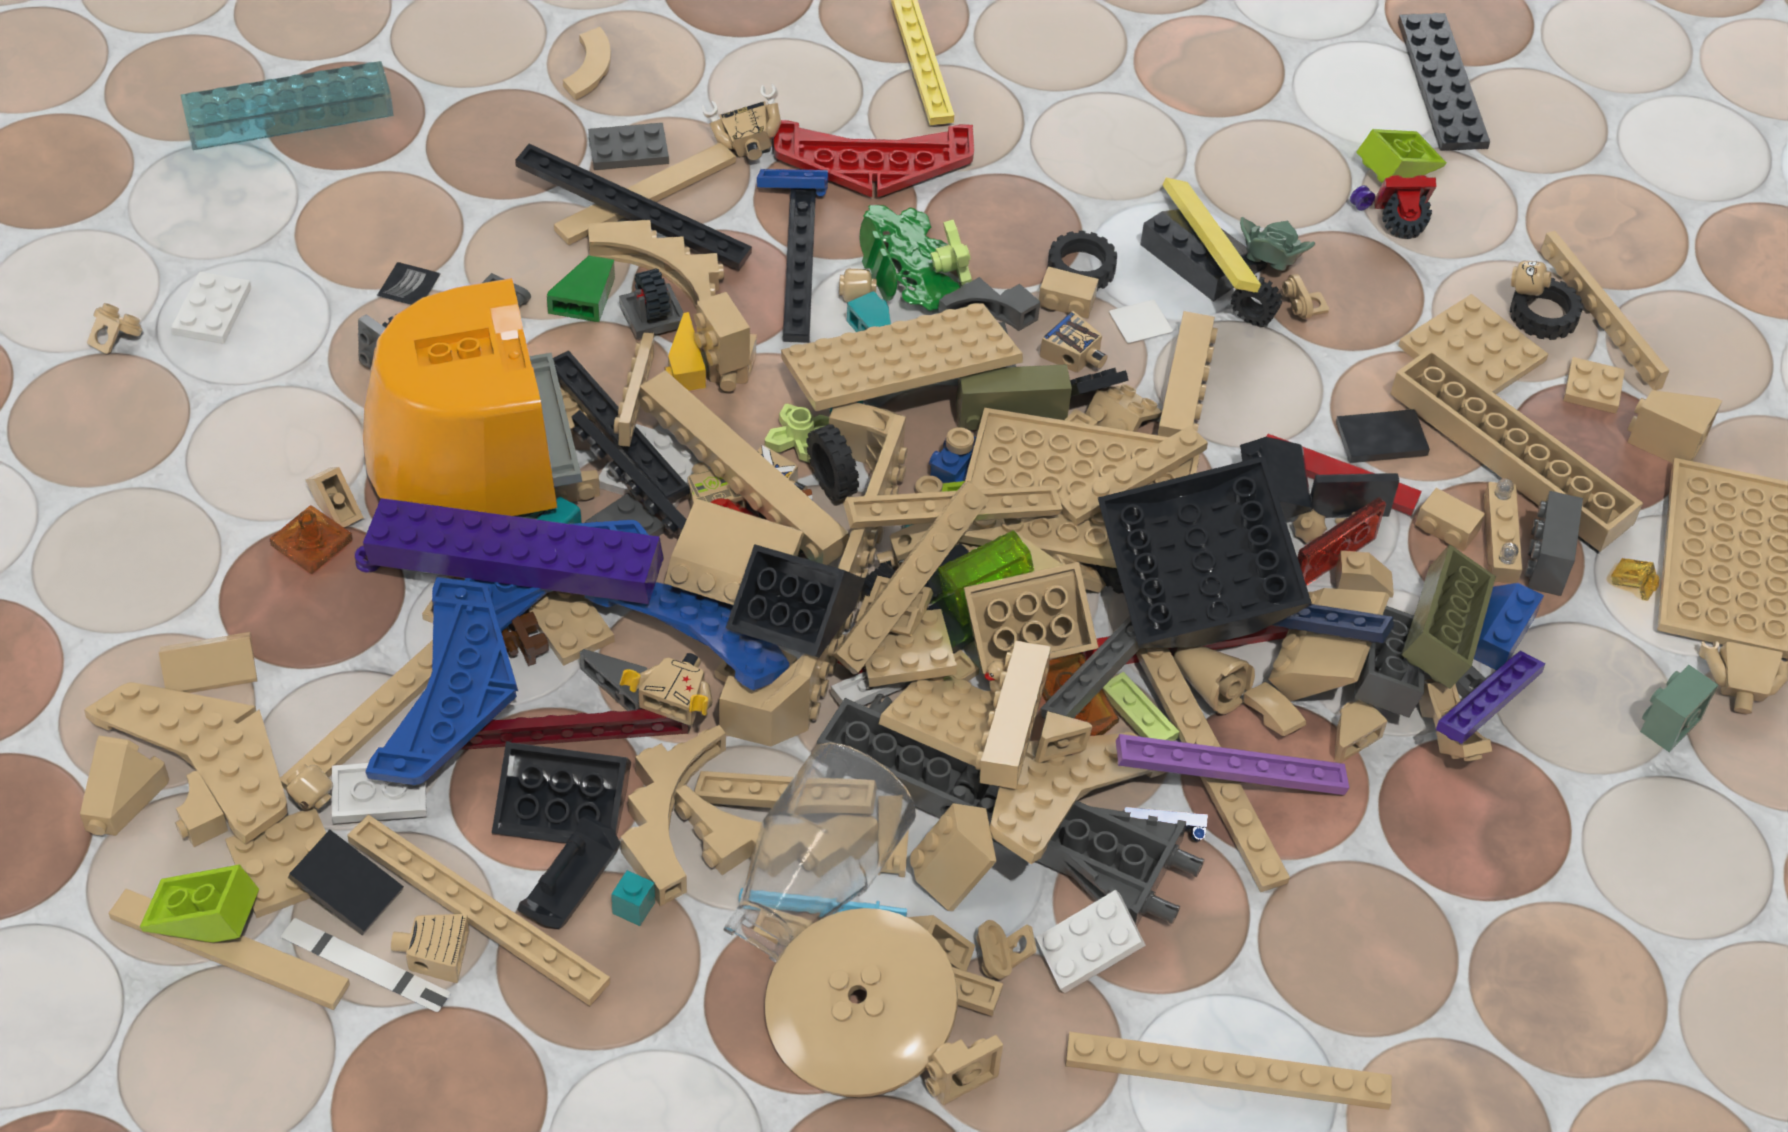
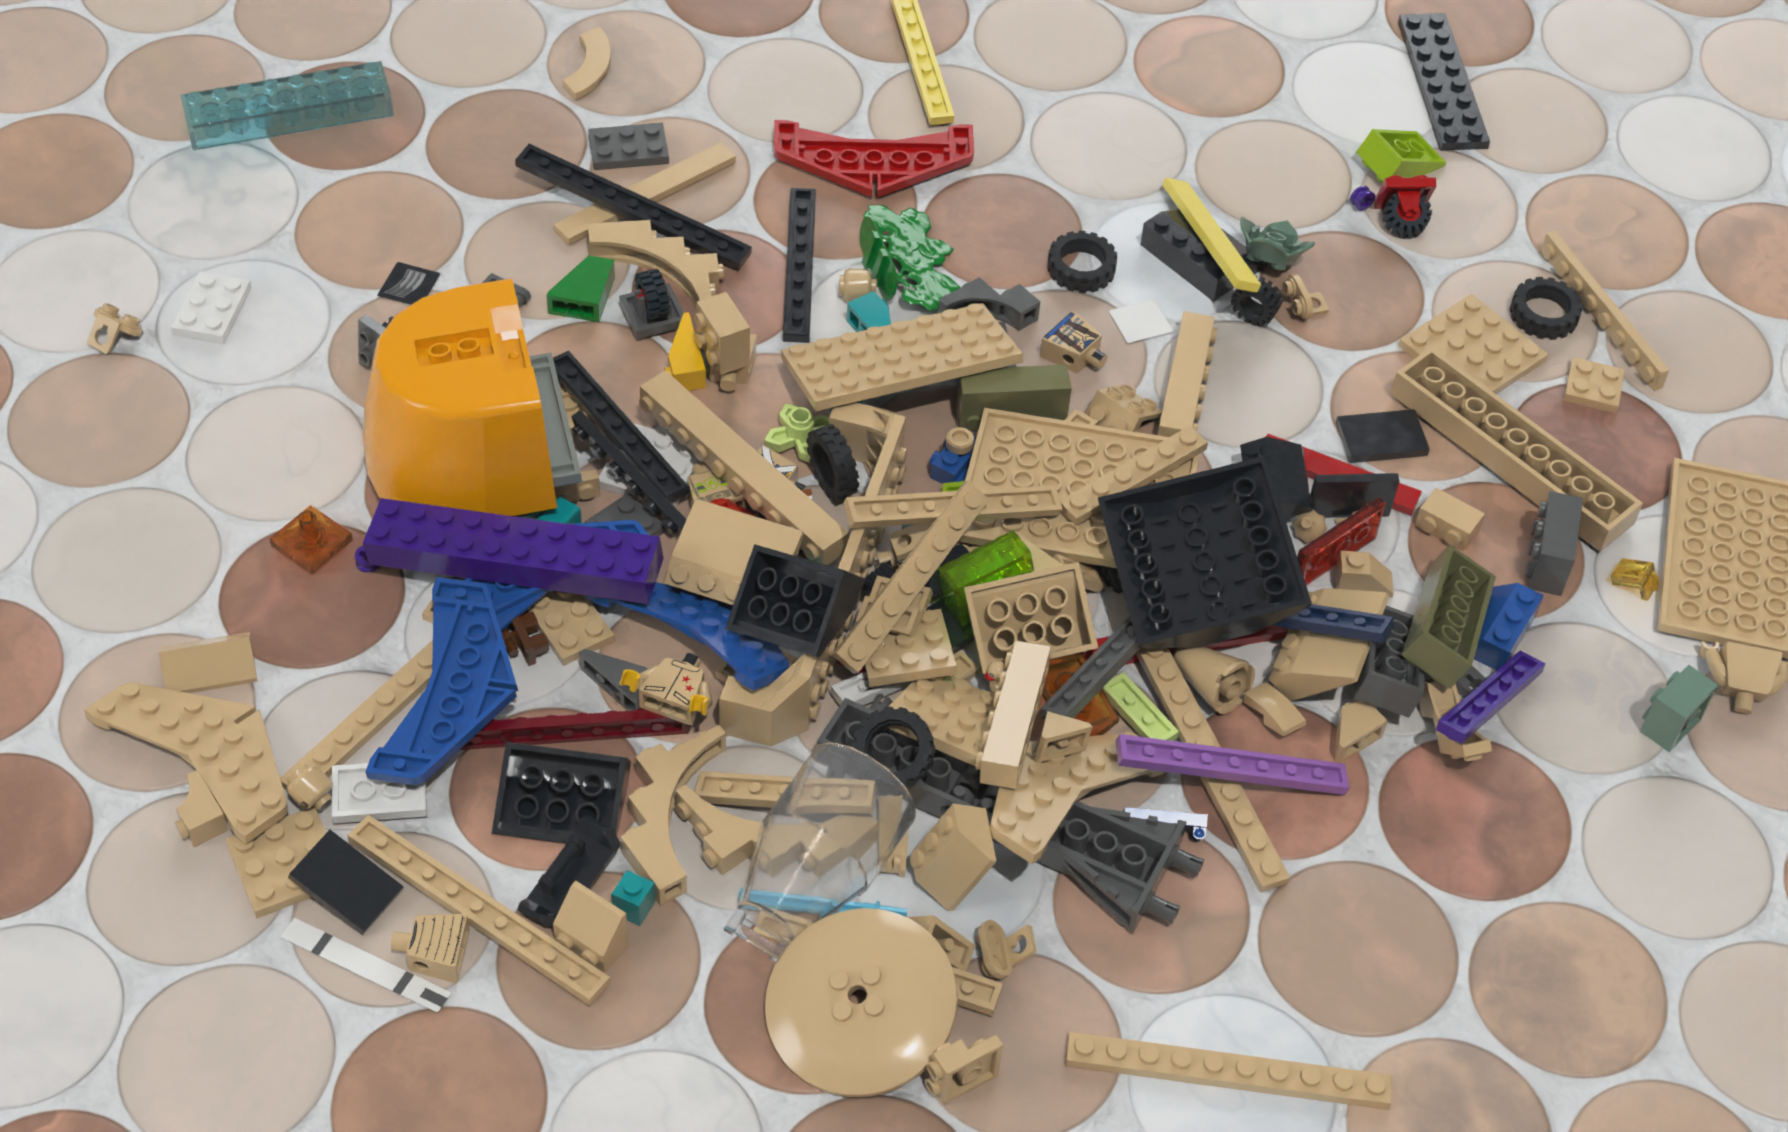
tan slope [80,735,169,836] -> none
tan tile [108,889,350,1010] -> none
lime slope [140,864,259,943] -> none
tan slope [305,467,364,530] -> none
tan plate [614,333,654,446] -> none
tan torso [702,84,781,160] -> none
blue hinge [757,169,829,196] -> none
tan tile [915,475,943,493] -> none
yellowish green plant [930,220,972,286] -> none
white plate [1036,890,1146,993] -> none
tan brick [1039,267,1099,319] -> none
black plate [1070,367,1129,397] -> none
tan piece [1484,478,1522,584] -> none
tan head [1511,260,1551,296] -> none
tan slope [1627,390,1722,463] -> none
none -> tan slope [553,881,628,973]
none -> black tyre [852,707,935,791]

